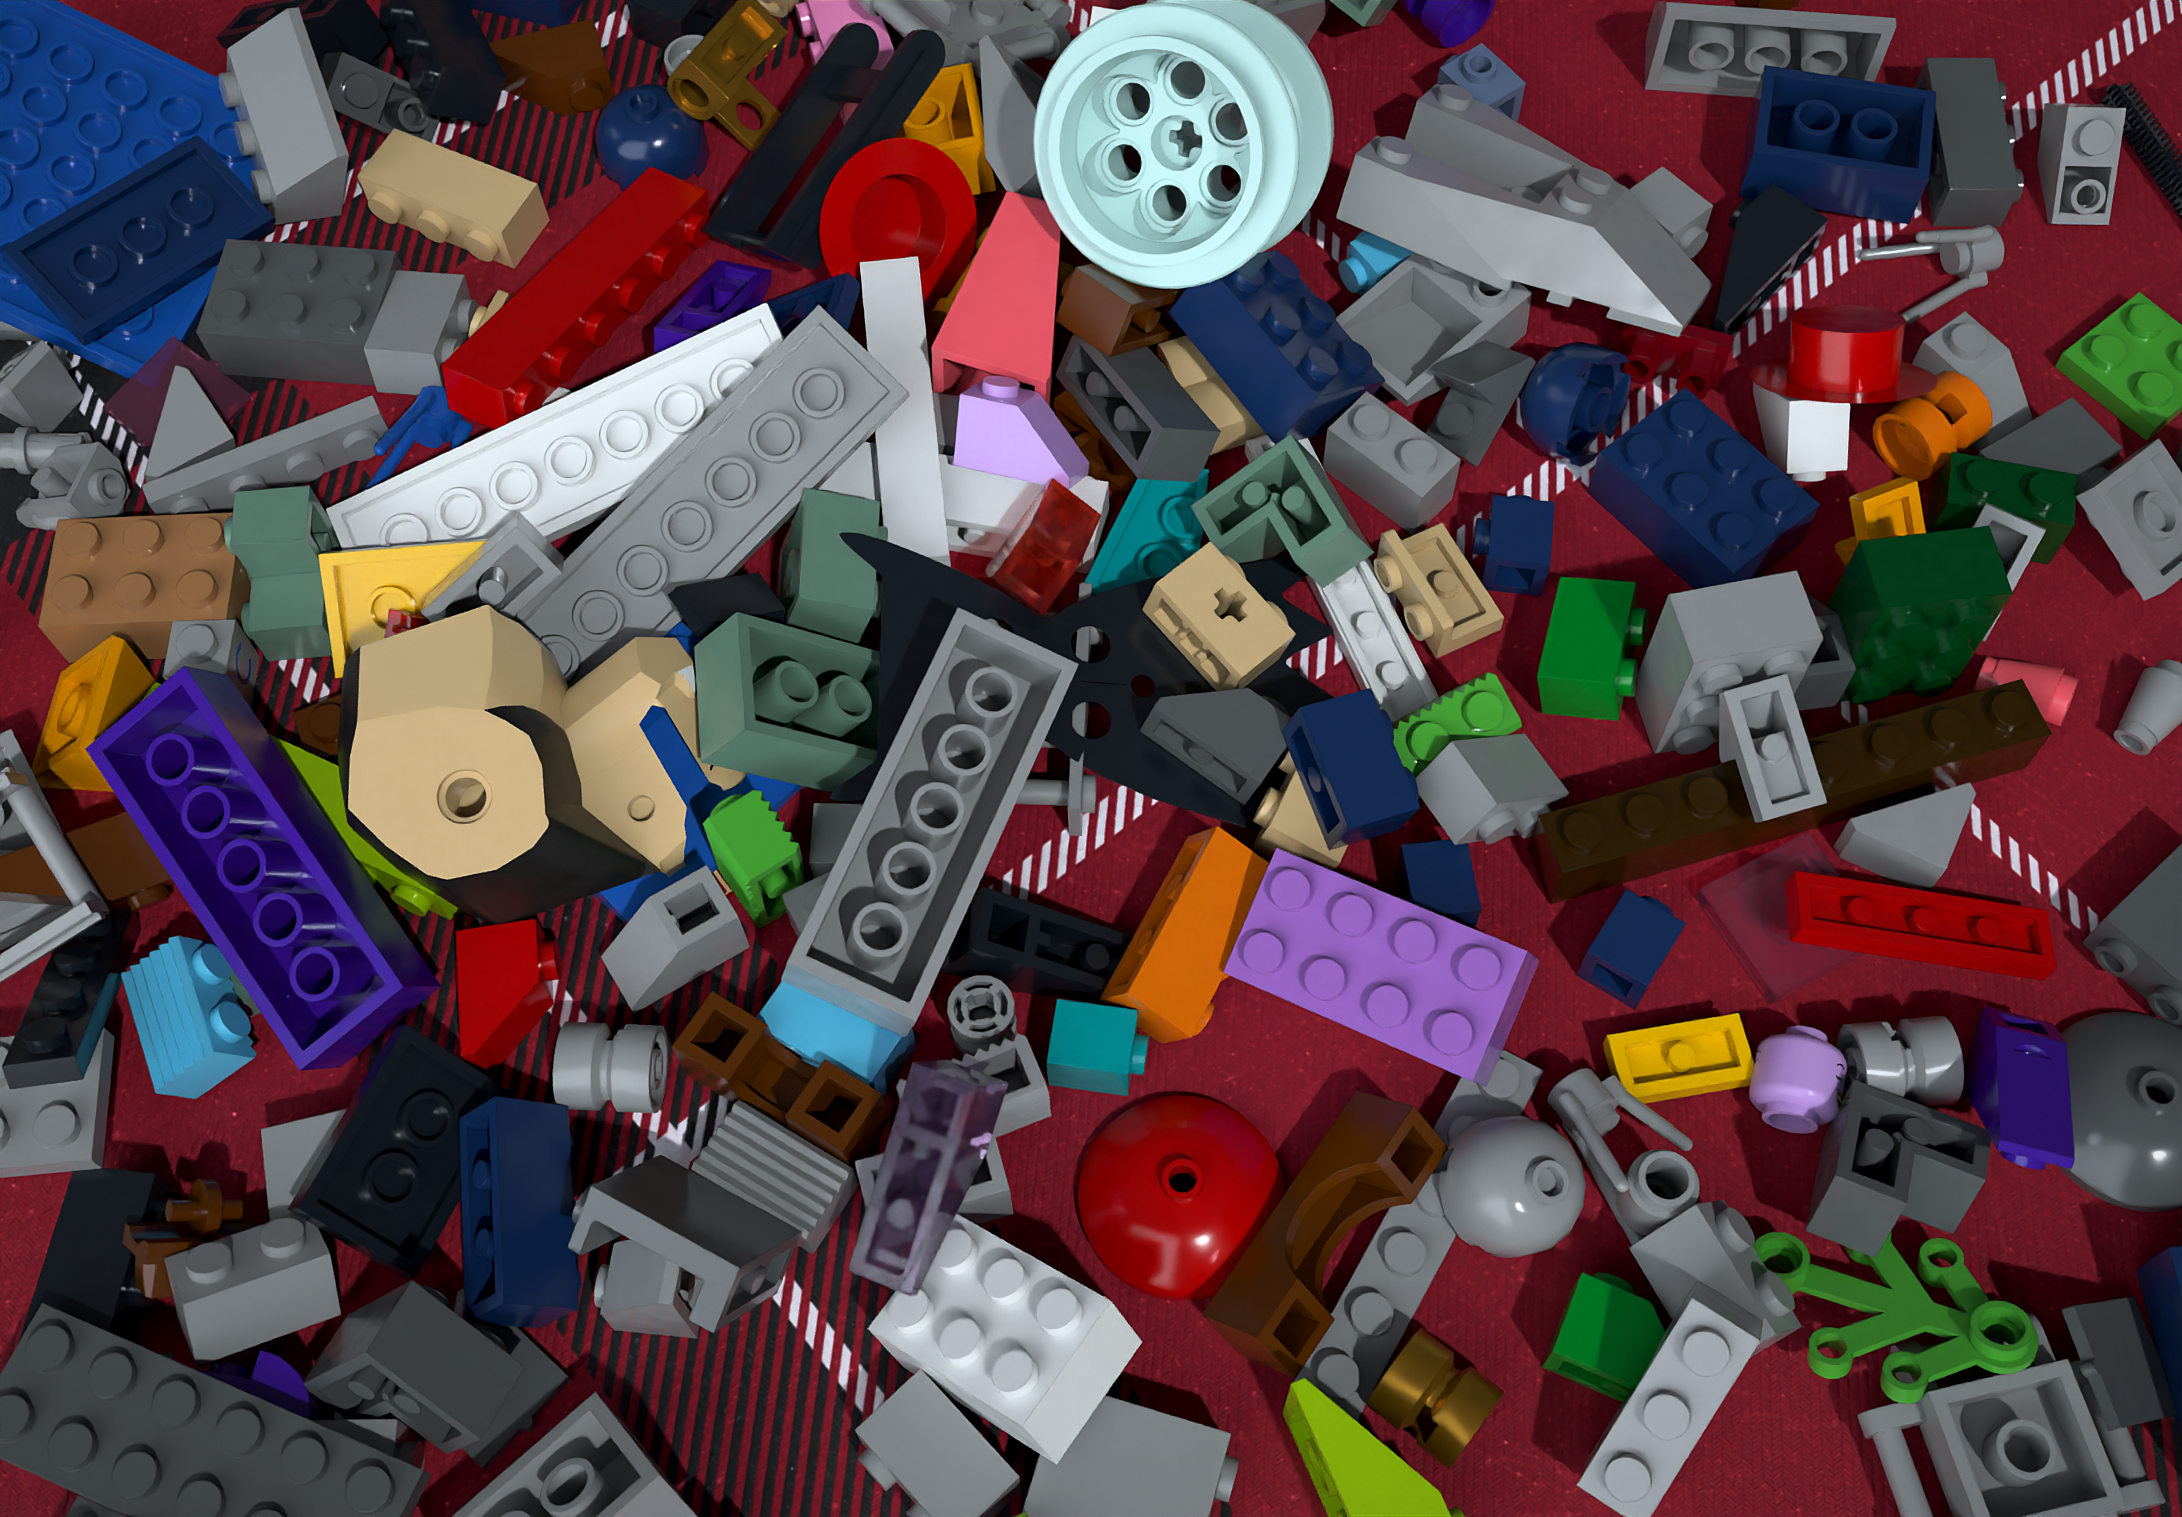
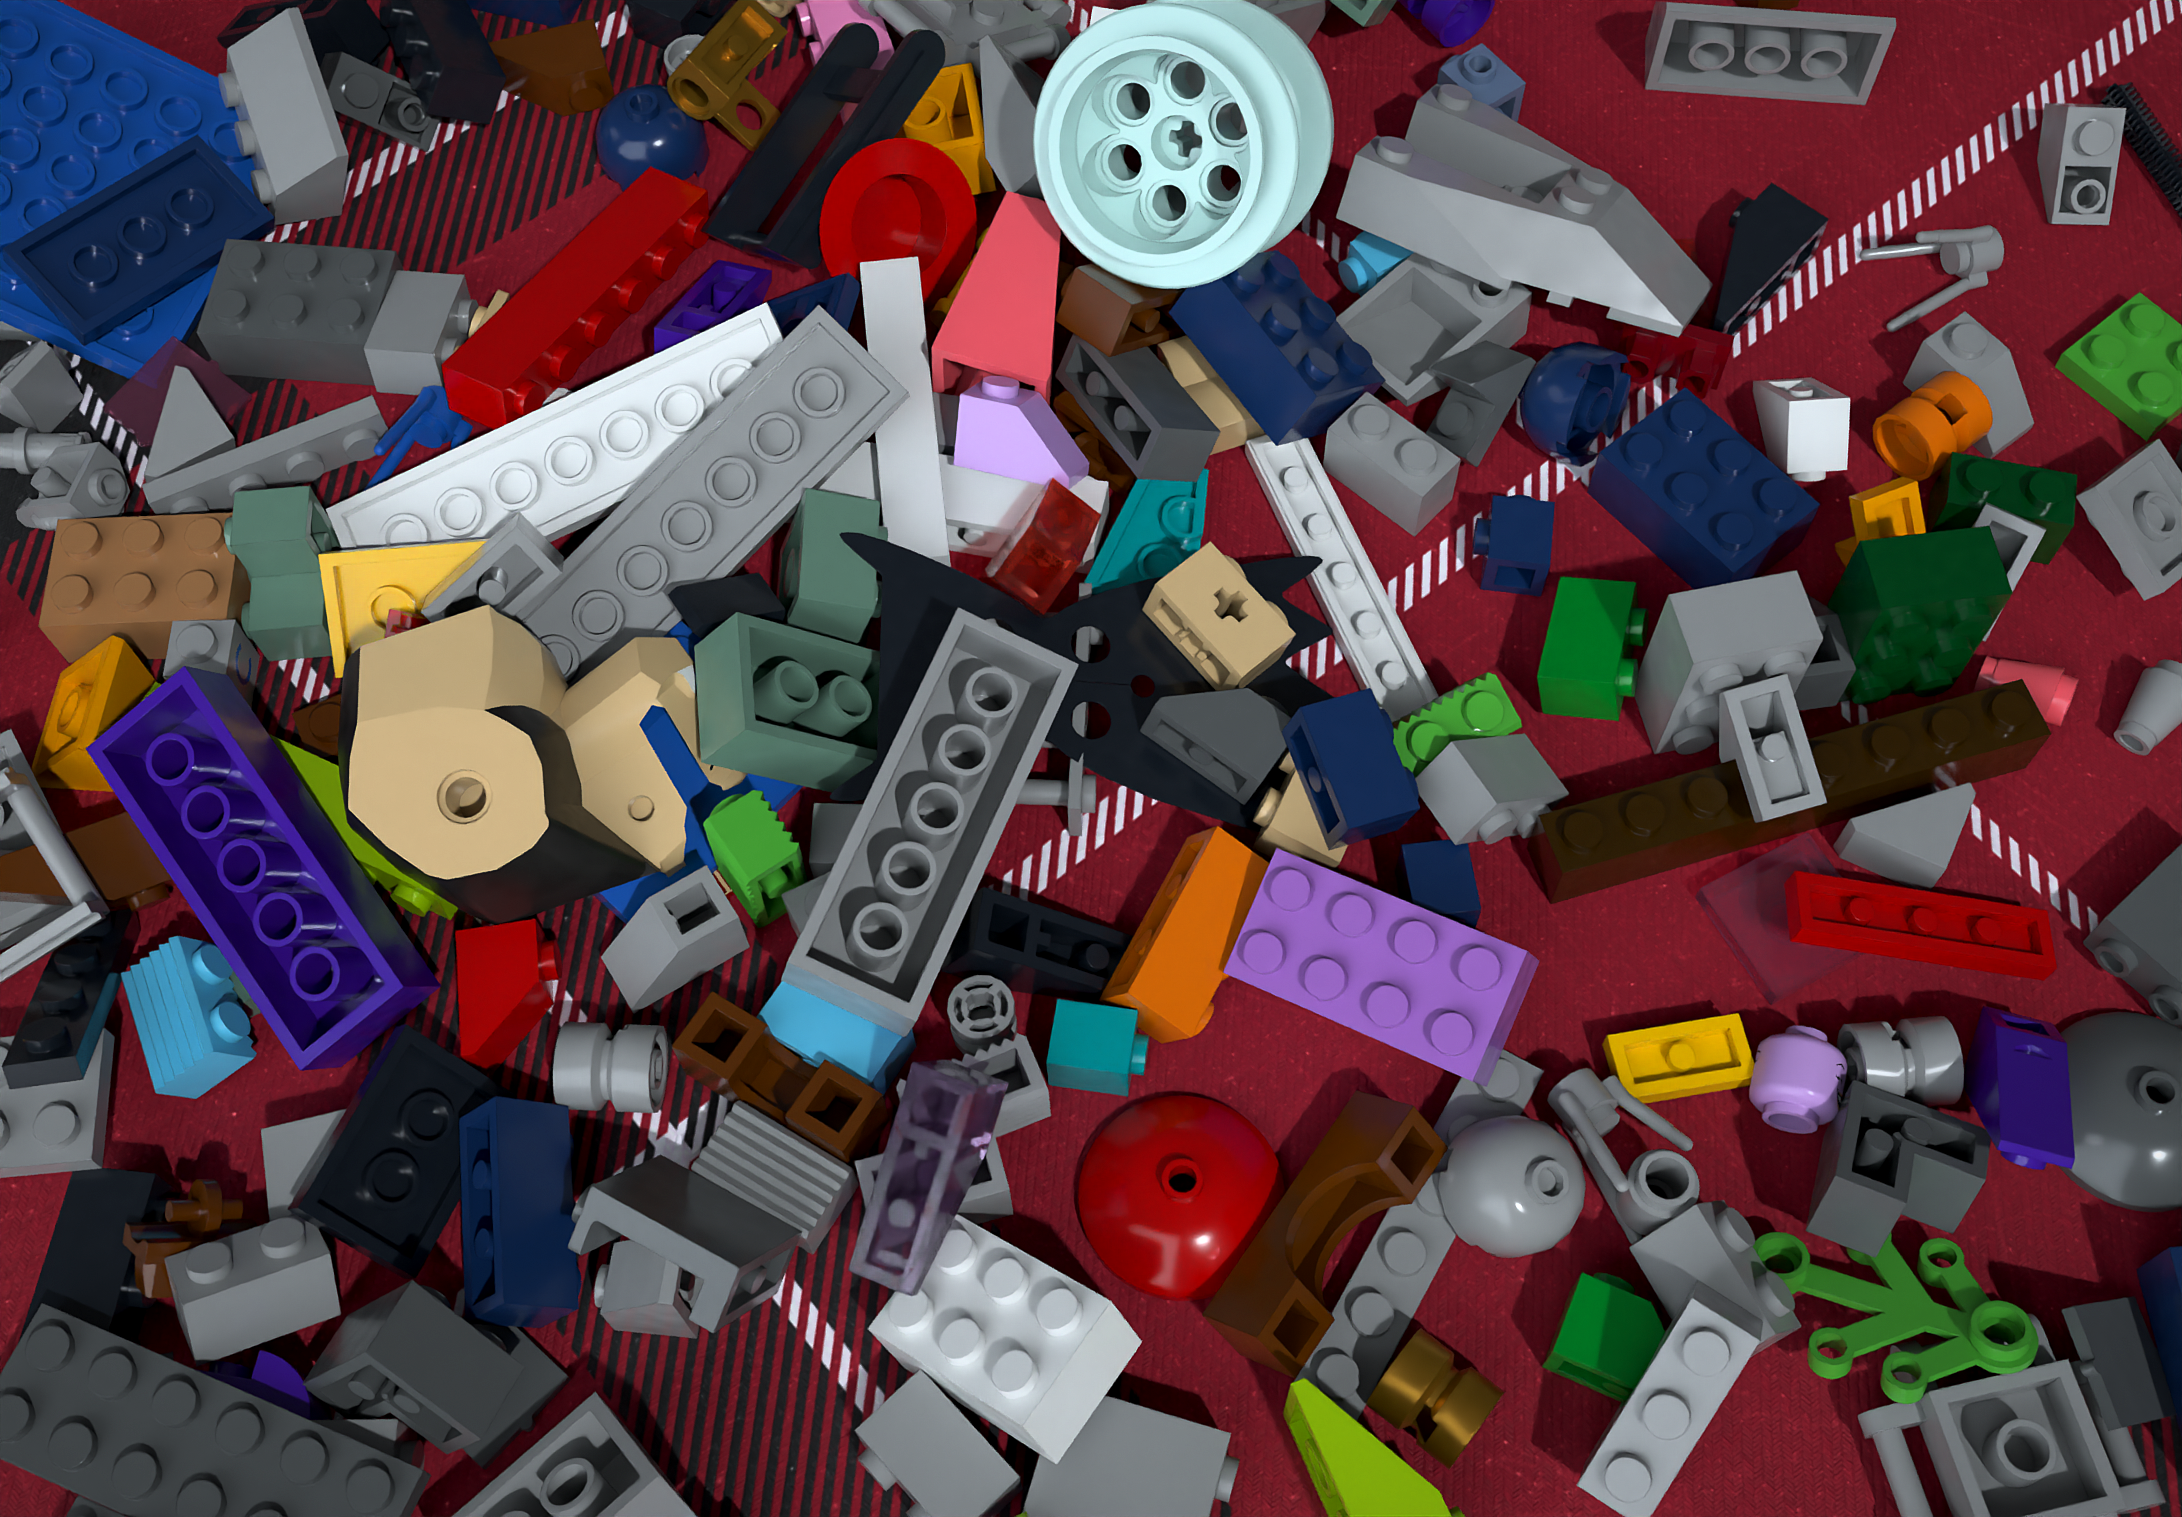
tan brick [357,128,550,269] -> none
sand green brick [1191,434,1374,588] -> none
tan bracket [1374,523,1504,659] -> none
dark blue brick [1577,889,1686,1010] -> none
light grey brick [1629,166,1713,259] -> none
dark blue brick [1738,65,1937,224] -> none
red hose [1750,305,1937,403] -> none
dark grey brick [1914,58,2023,227] -> none
dark grey slope [1977,397,2122,496] -> none

